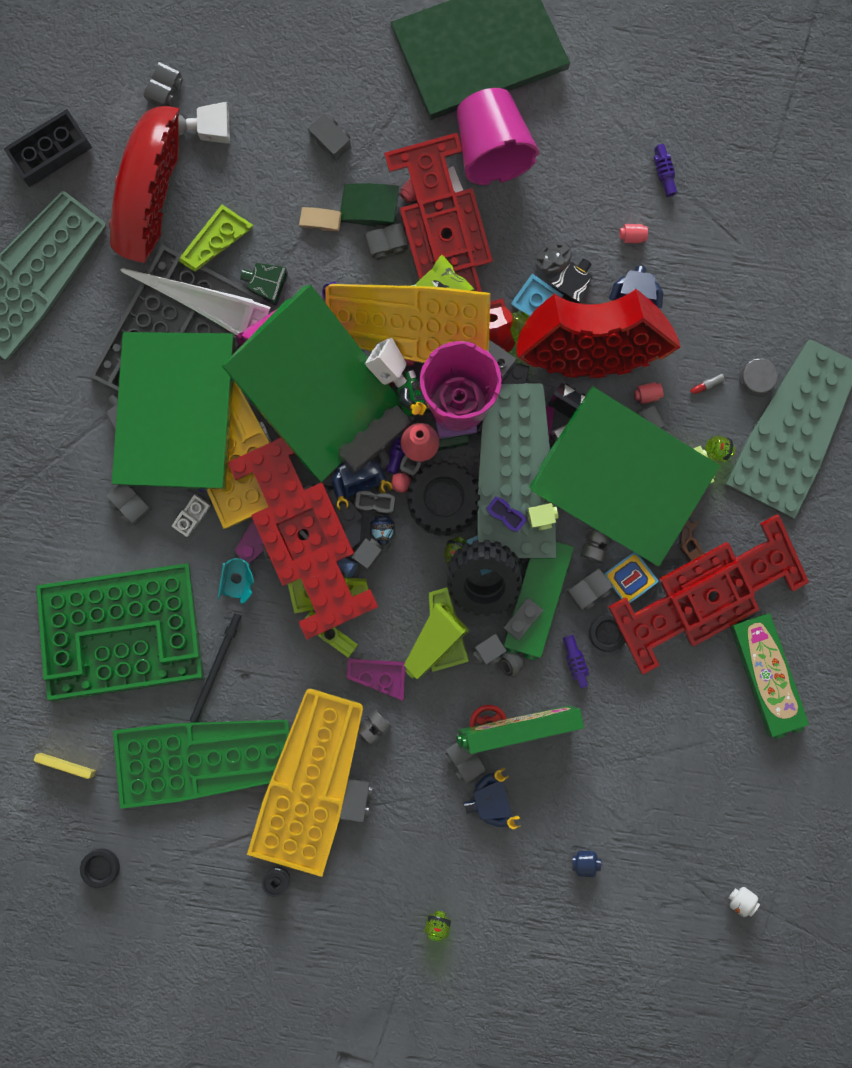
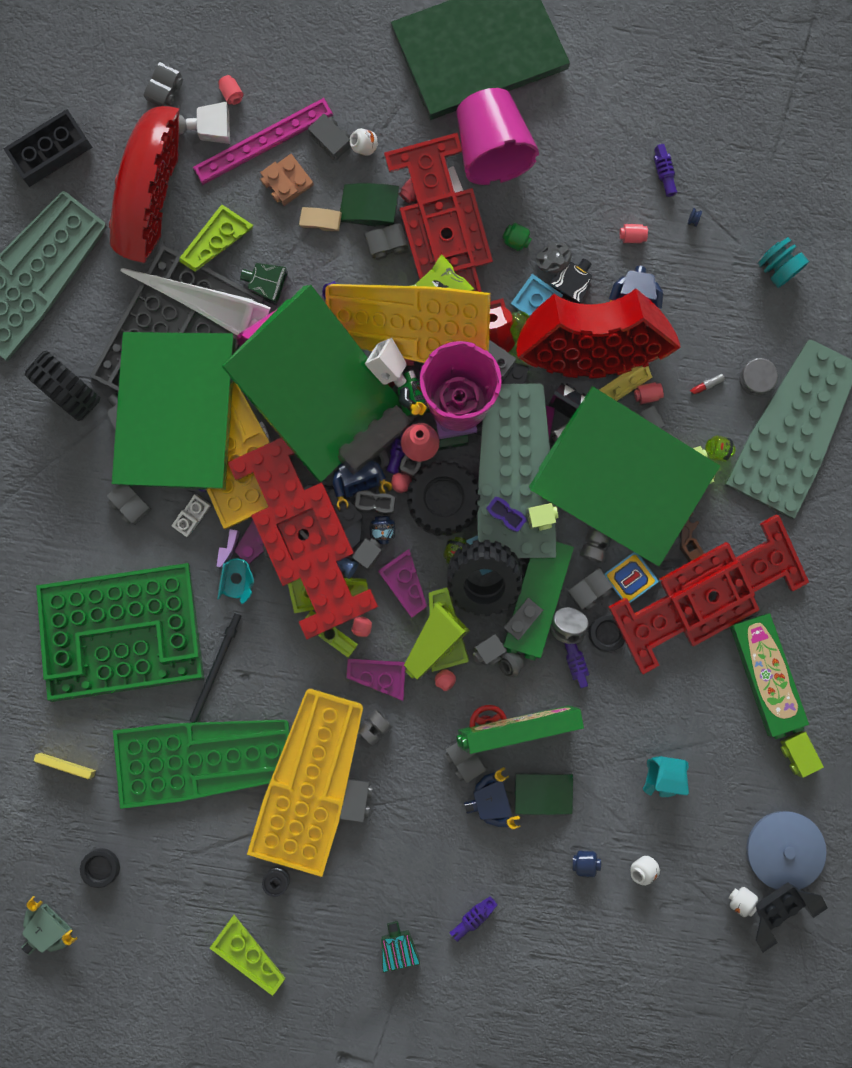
clear neon green head [424,911,452,942] -> none
none -> sand green torso [22,896,78,955]
none -> black tyre [25,351,101,421]
none -> dark pink tile [193,98,333,185]
none -> lime wing [210,915,285,996]
none -> lavender slope [216,529,240,568]
none -> coral brick [218,75,244,105]
none -> nougat plate [260,154,314,206]
none -> white head [349,128,378,156]
none -> coral piece [351,617,372,637]
none -> magenta wing [378,549,427,618]
none -> torso [381,921,420,973]
none -> coral piece [434,669,456,691]
none -> dark purple hinge [449,896,498,942]
none -> green head [502,223,532,251]
none -> dark green slope [514,773,573,815]
none -> flat silver head [550,607,589,644]
none -> light yellow plate [599,365,652,401]
none -> white head [630,856,660,886]
none -> teal piece [643,756,689,797]
none -> dark blue bush [687,208,702,227]
none -> sand blue dish [746,811,826,890]
none -> black piece [755,882,828,953]
none -> teal wheel [757,237,810,288]
none -> lime brick [780,731,824,778]

